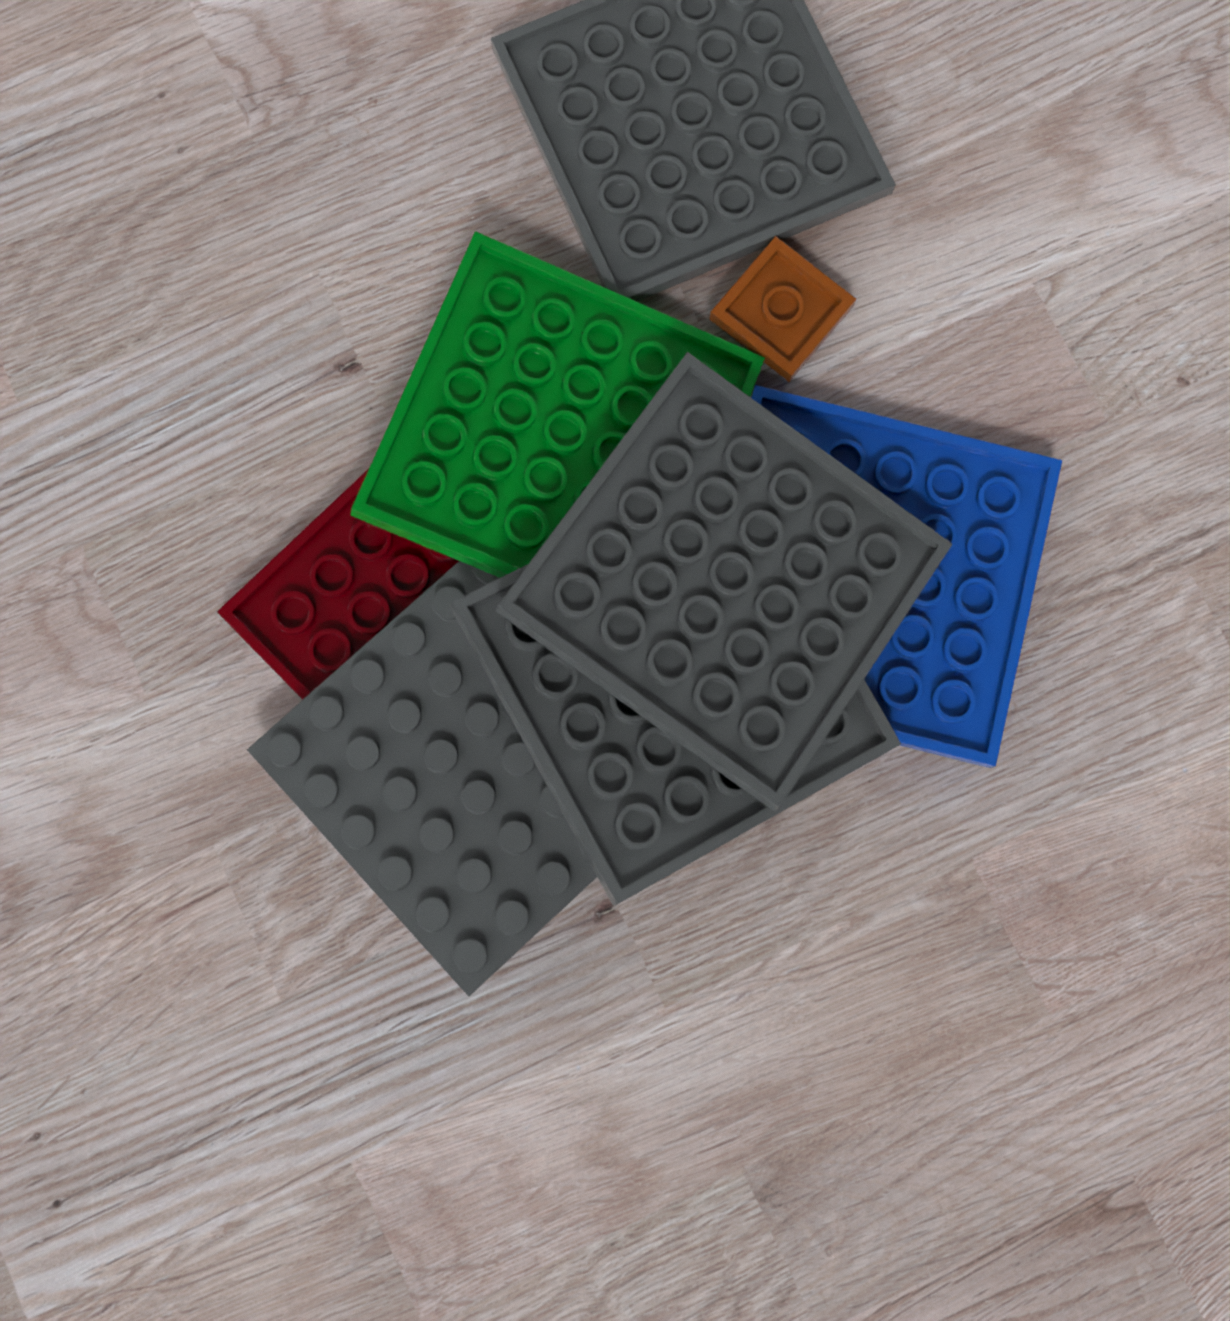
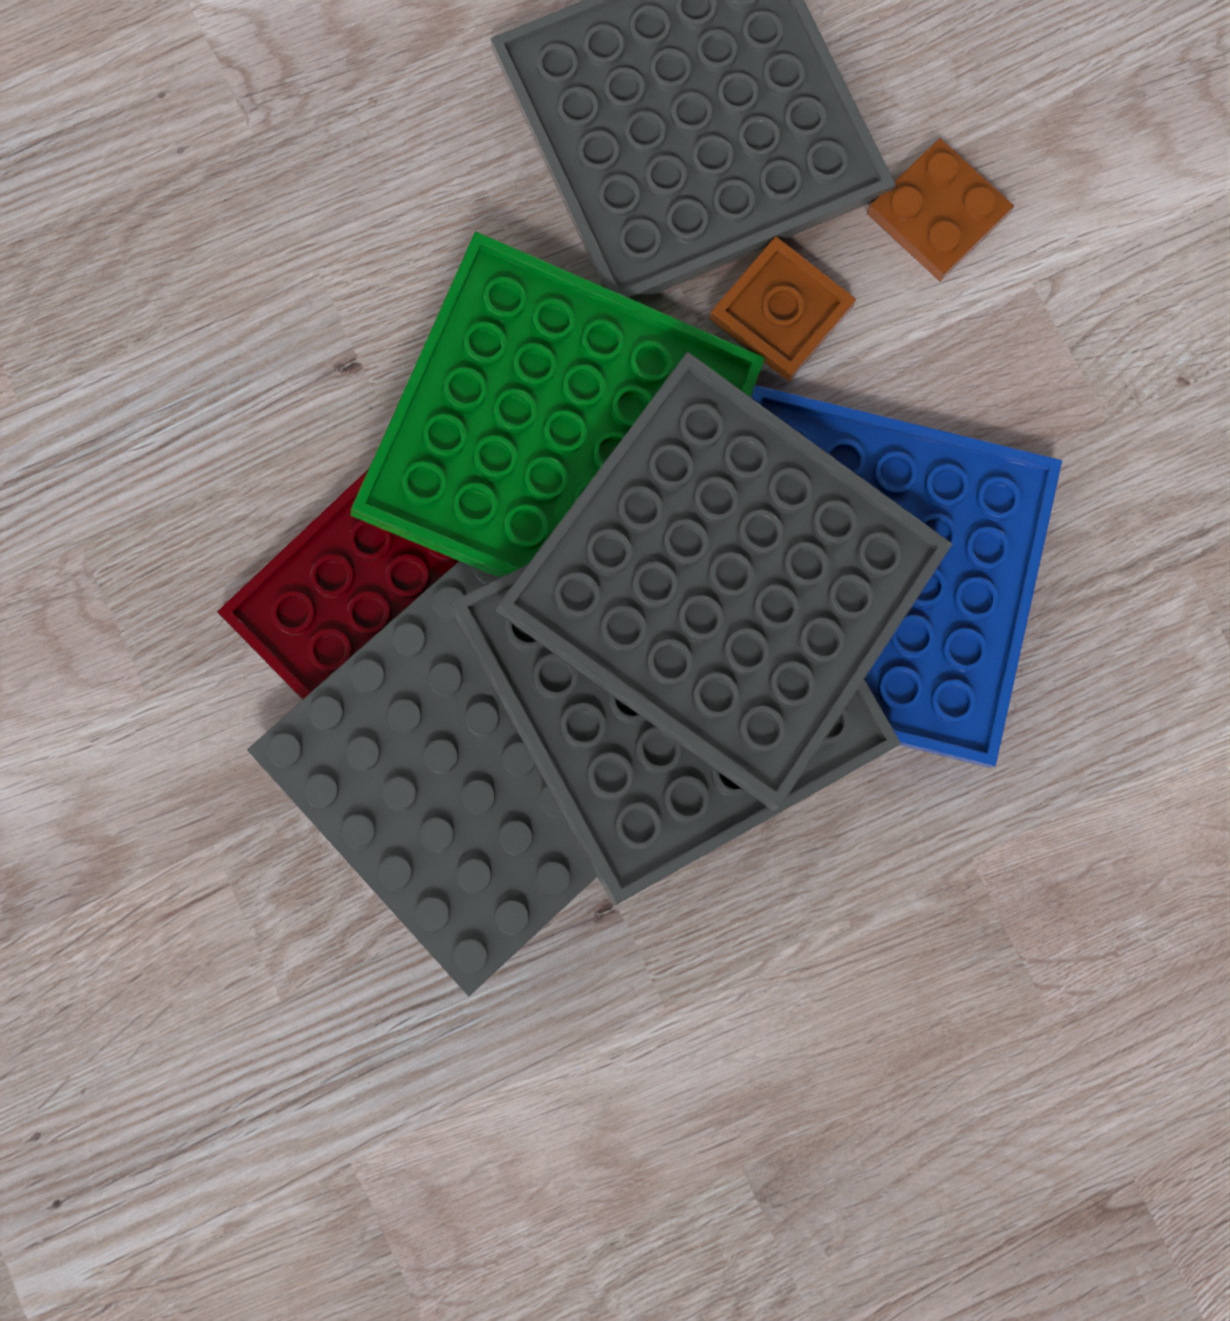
none -> dark orange plate [867,138,1014,282]

